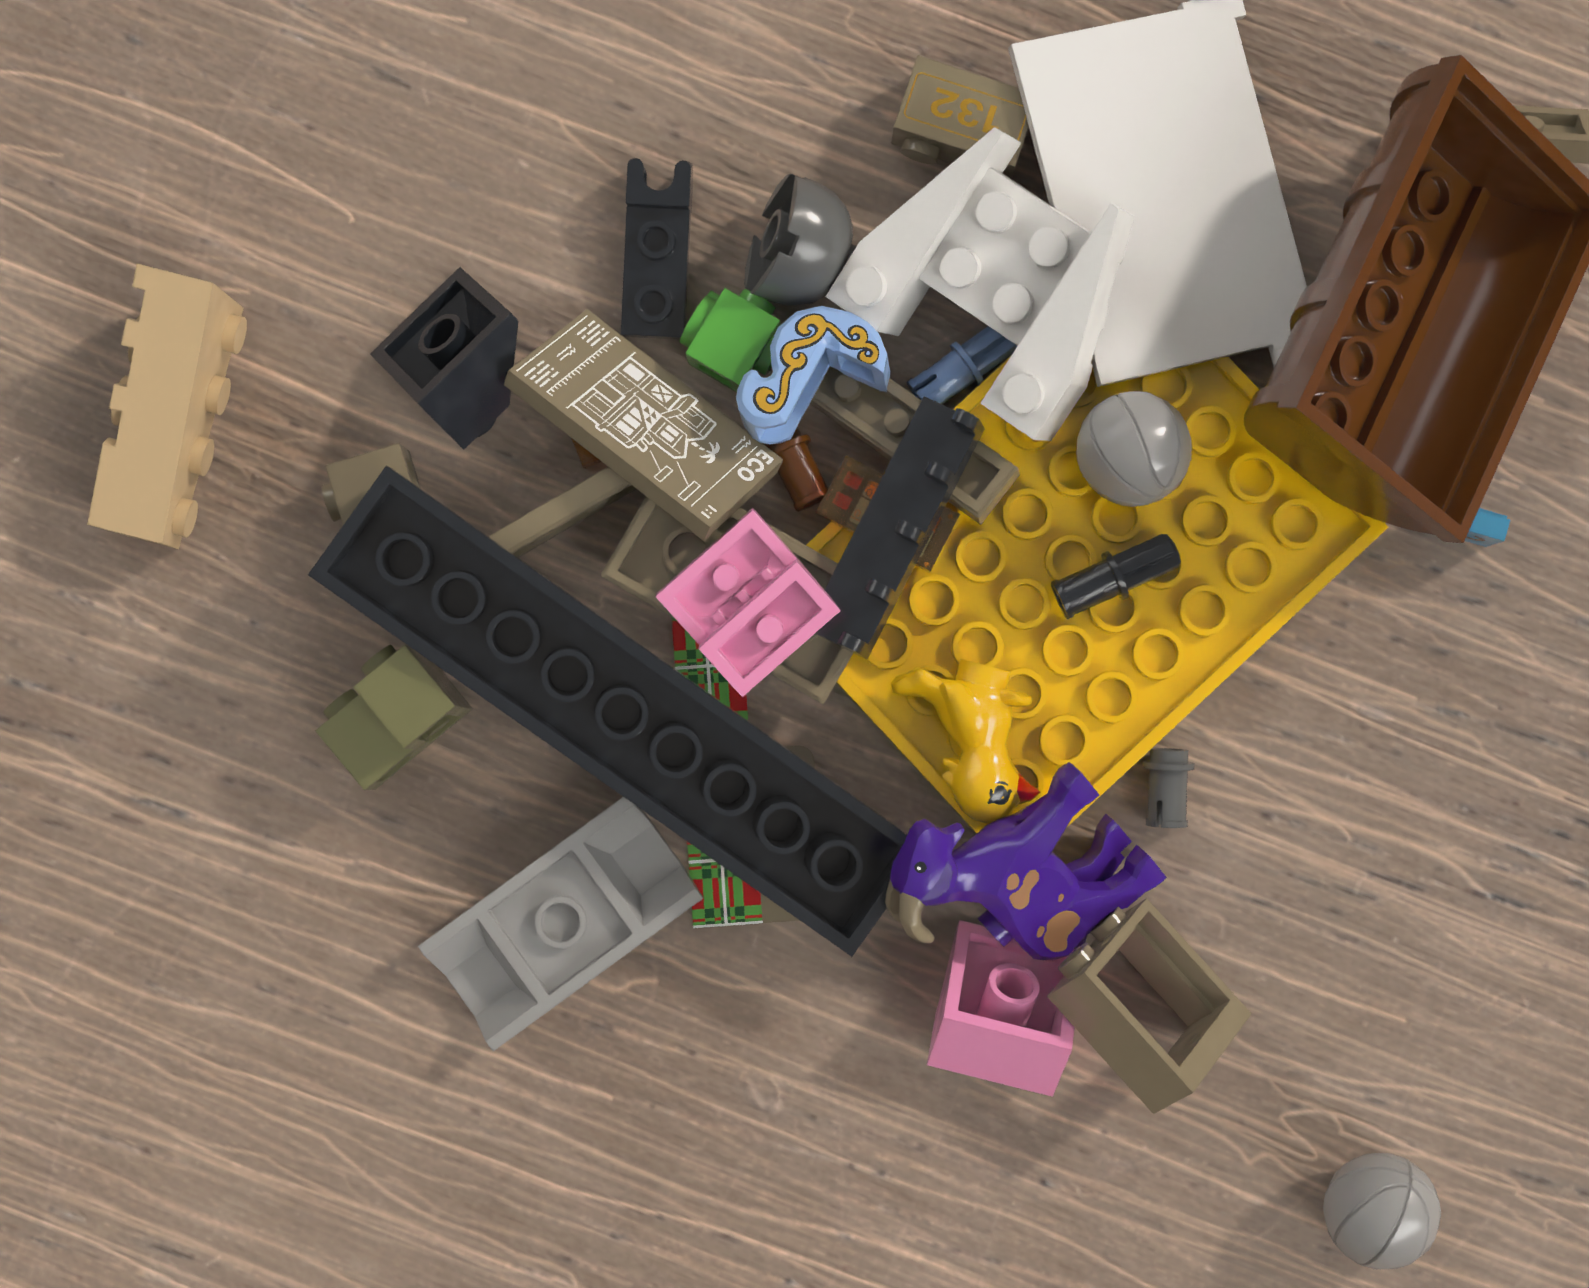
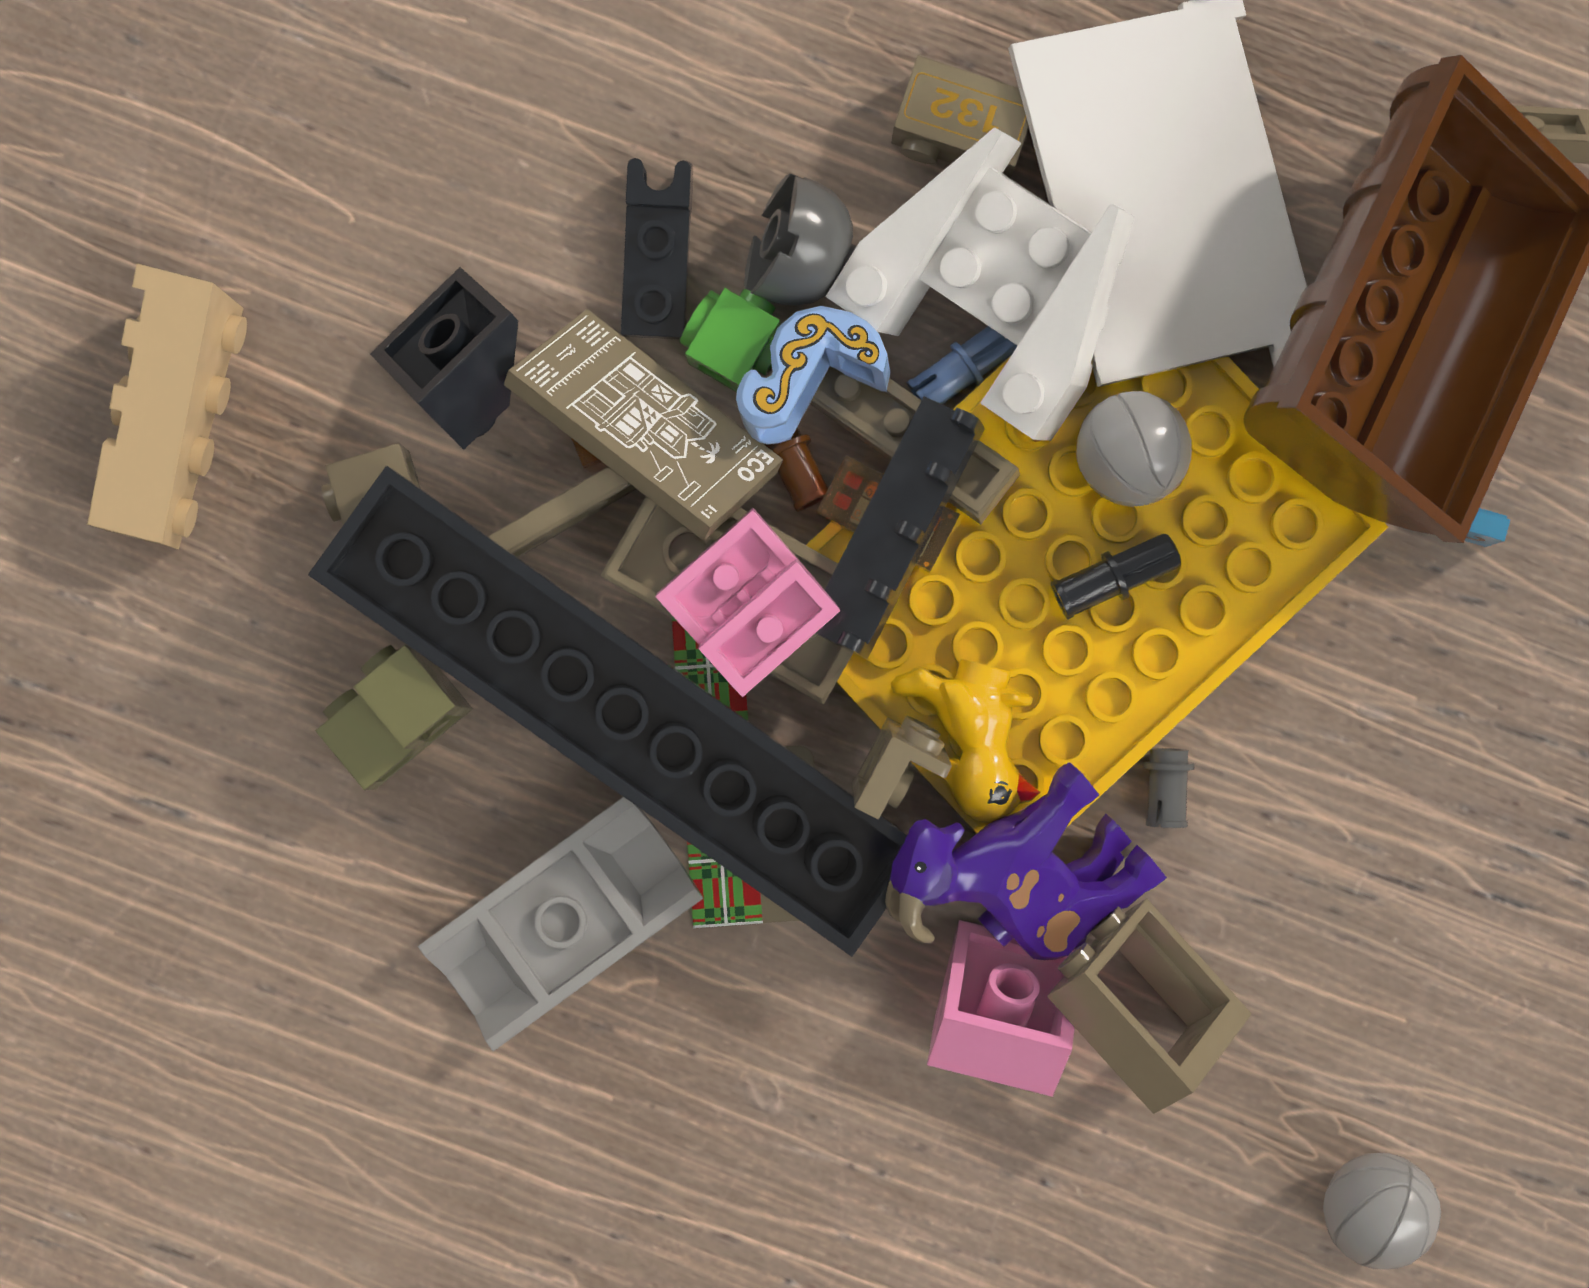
none -> dark tan bracket [852,716,952,820]

